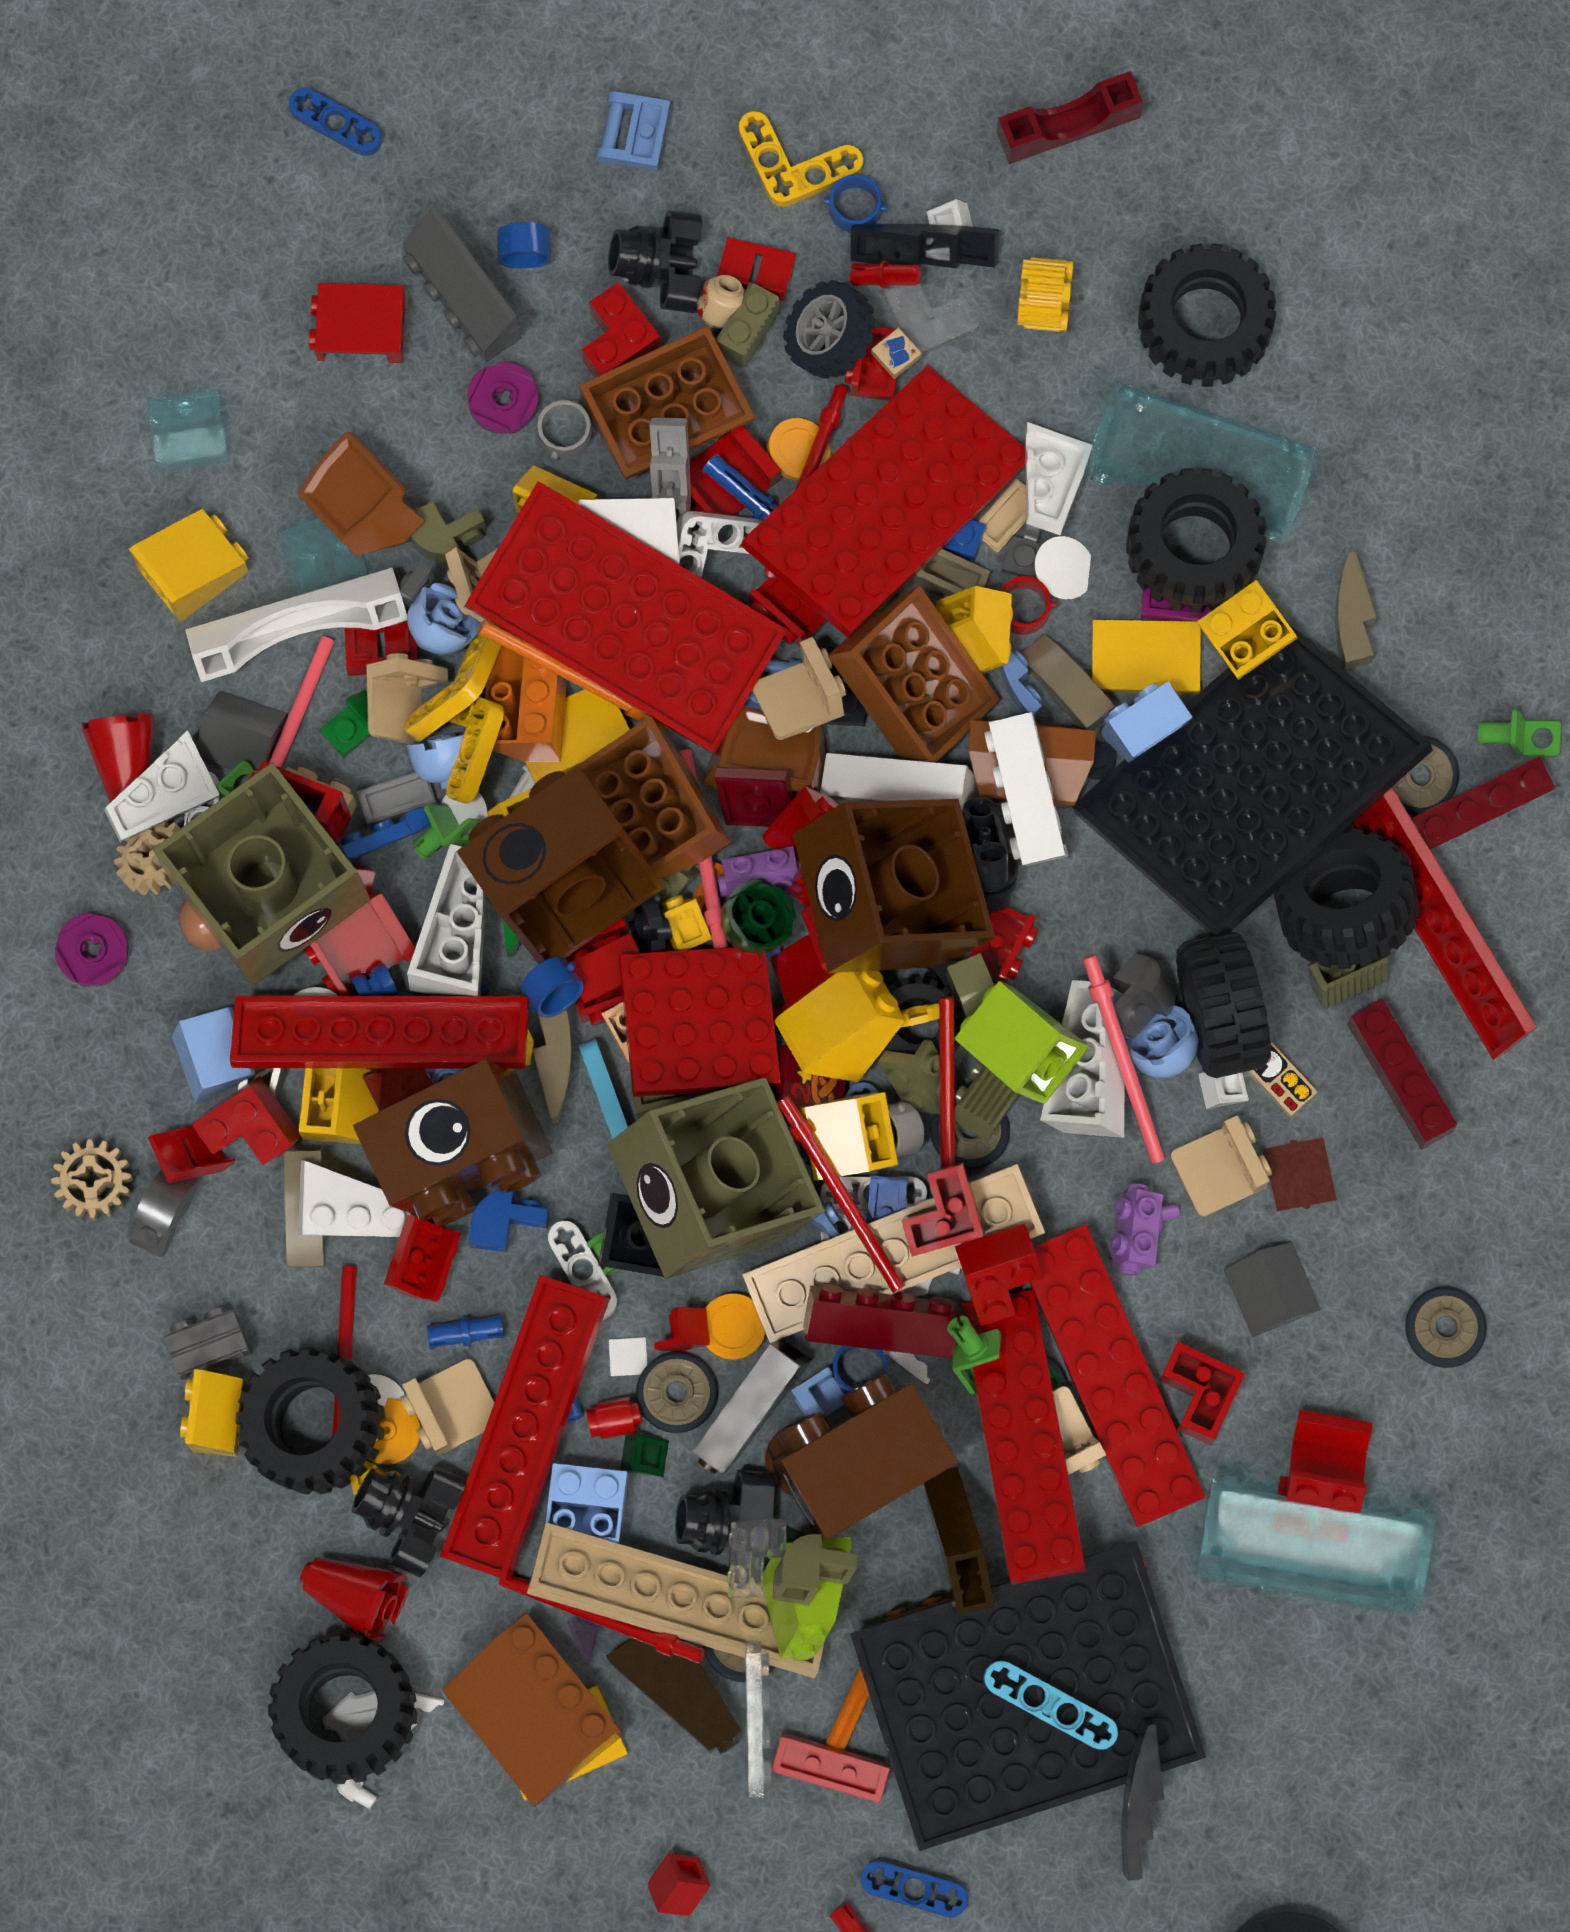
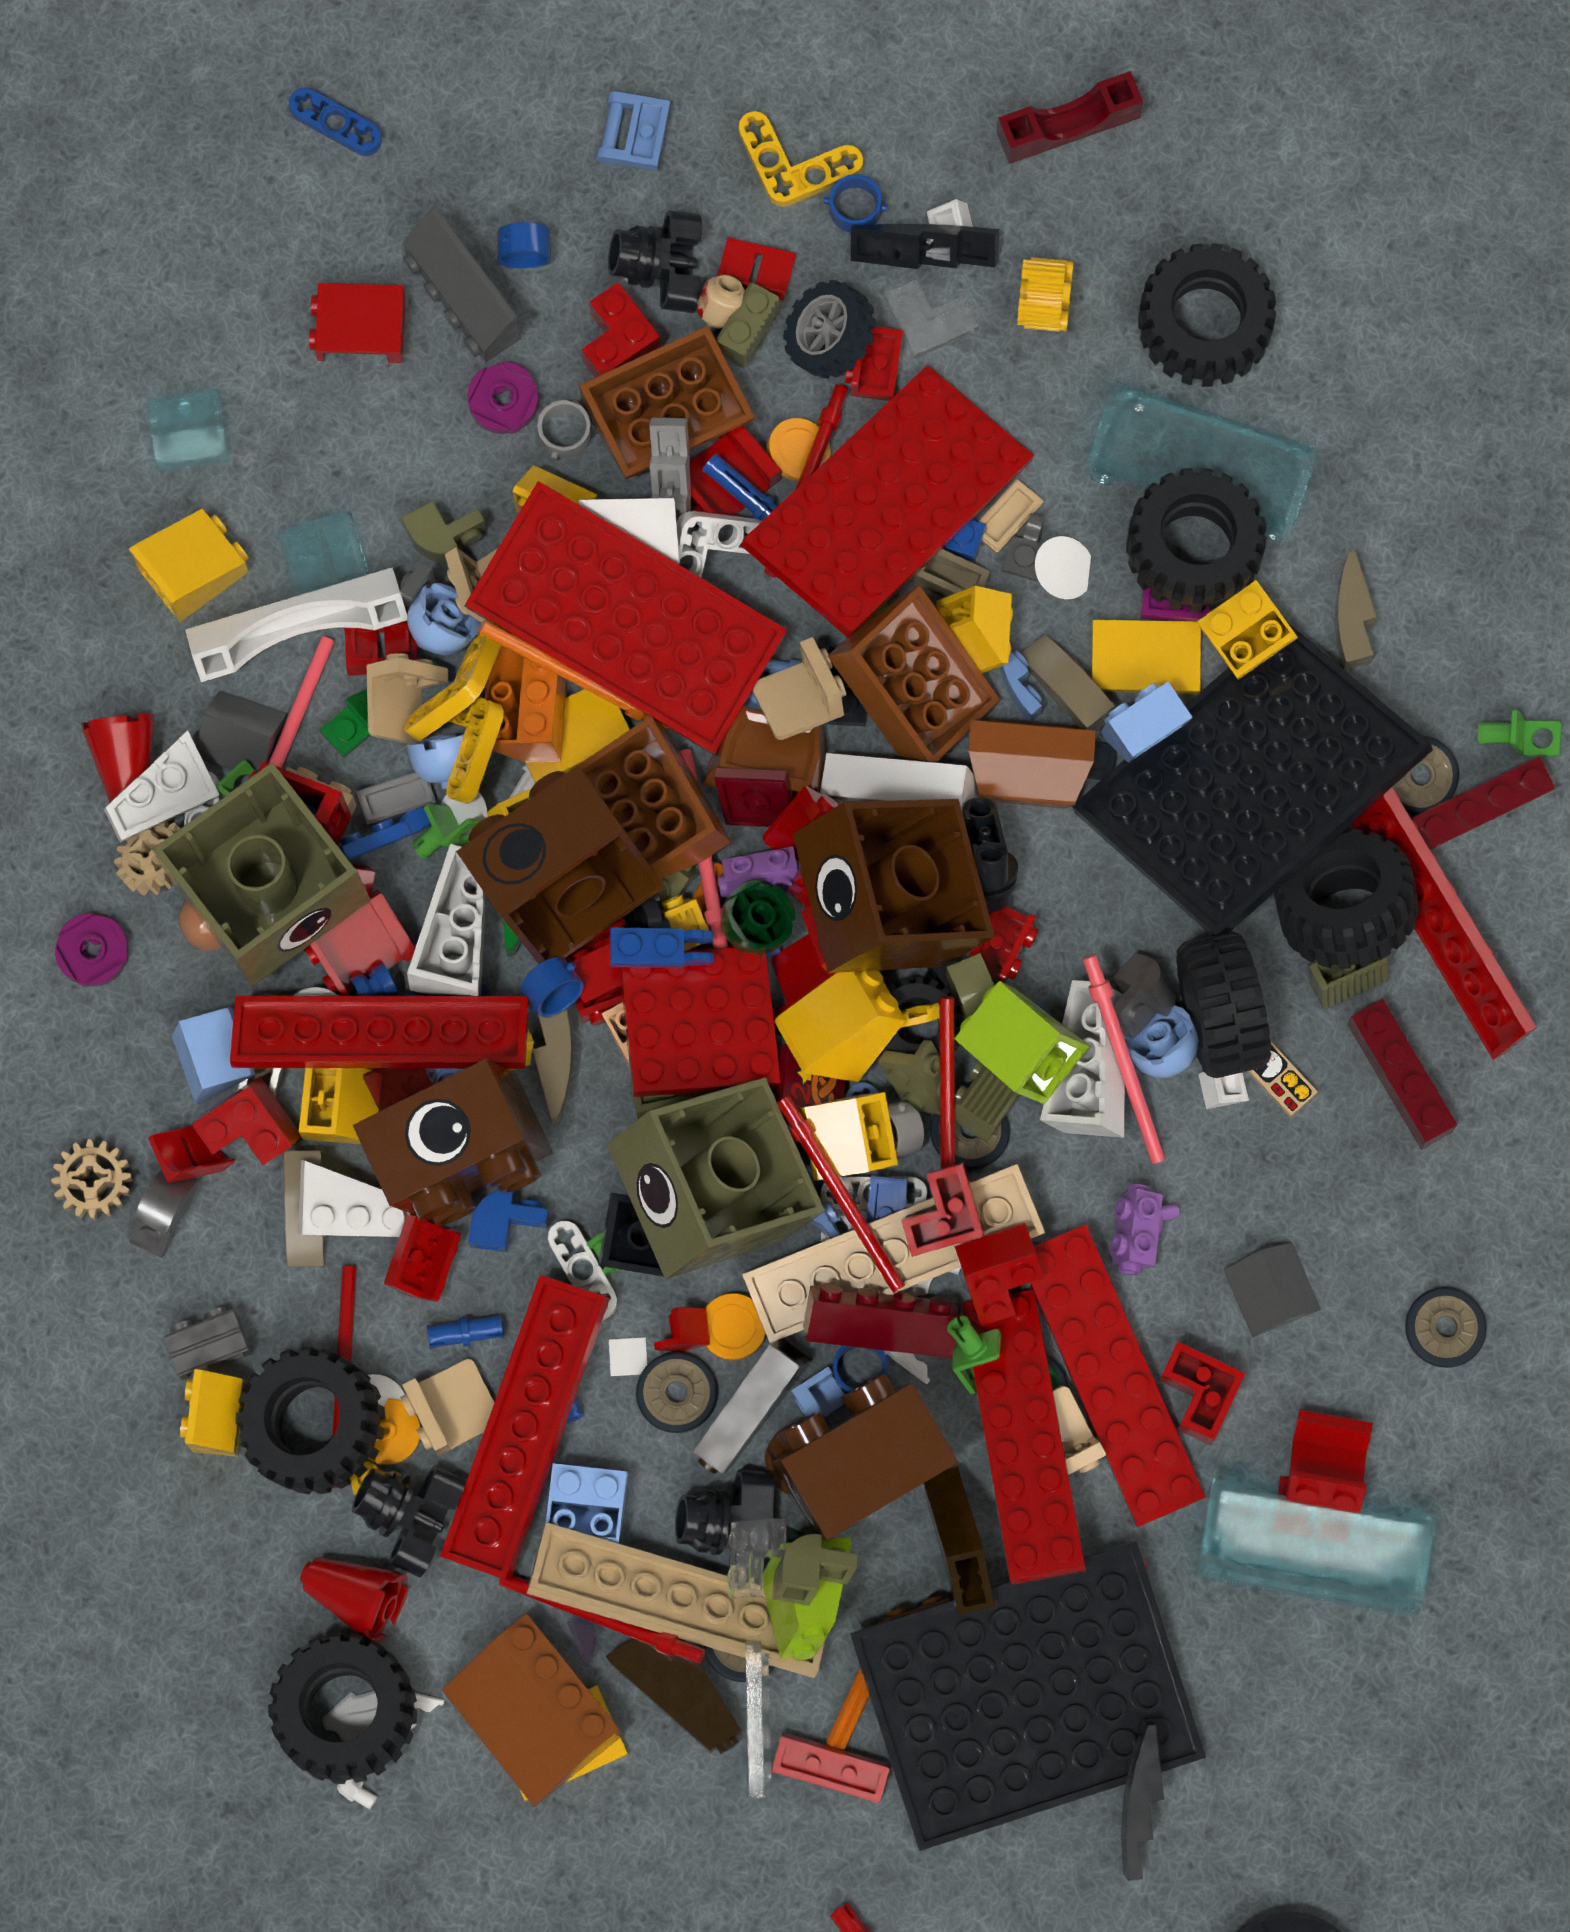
dark orange helmet [298,432,425,557] -> none
medium azure beam [578,1039,628,1140] -> none
red brick [586,1397,642,1440] -> none
dark green slope [620,1434,669,1477] -> none
red panel [648,1853,711,1916] -> none
red bracket [748,577,828,647] -> none
red axle [850,261,921,289] -> none
blue beam [861,1861,968,1918] -> none
tan tile [871,328,922,379] -> none
medium azure beam [983,1660,1118,1750] -> none
white wedge [984,712,1069,866] -> none
red piece [1000,576,1056,635] -> none
white wing [1025,422,1094,535] -> none
tan bracket [1171,1115,1272,1217] -> none
clear red piece [1264,1138,1337,1212] -> none
none -> blue hinge [609,928,713,968]

